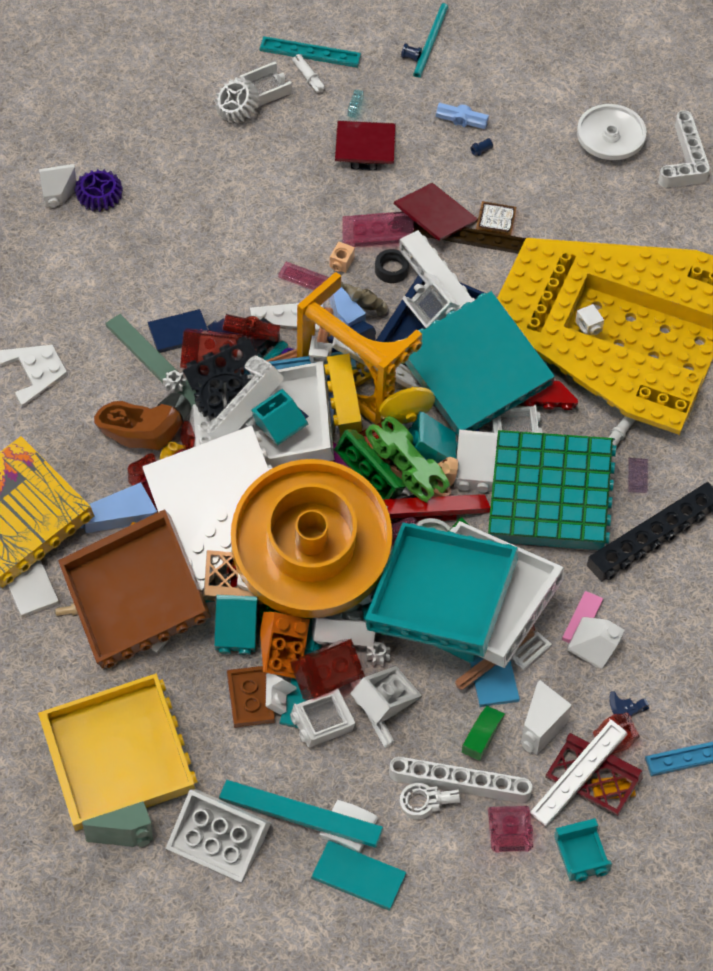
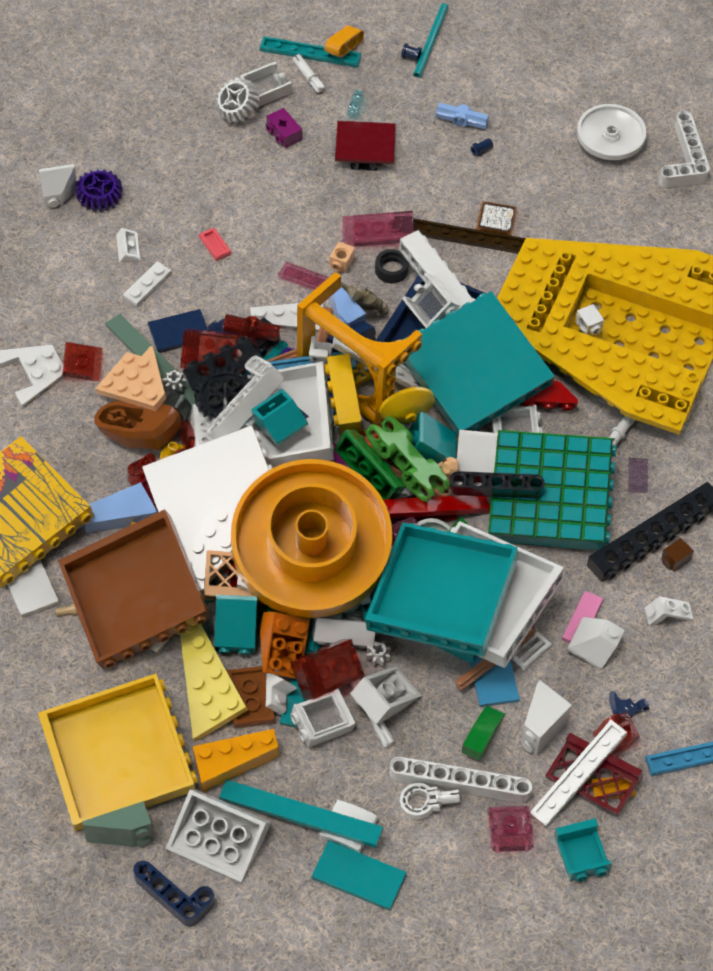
dark red piece [393,182,478,241] -> none
none -> clear red tile [62,342,102,381]
none -> light nougat wing [95,346,167,411]
none -> white slope [116,228,140,262]
none -> white plate [122,261,171,307]
none -> dark blue beam [133,860,215,927]
none -> light yellow wing [180,624,248,741]
none -> light orange wedge [193,729,279,793]
none -> coral tile [199,228,232,261]
none -> magenta brick [265,108,302,148]
none -> light orange beam [325,25,364,58]
none -> black beam [449,471,545,499]
none -> white bracket [644,596,693,626]
none -> reddish brown brick [661,538,694,572]

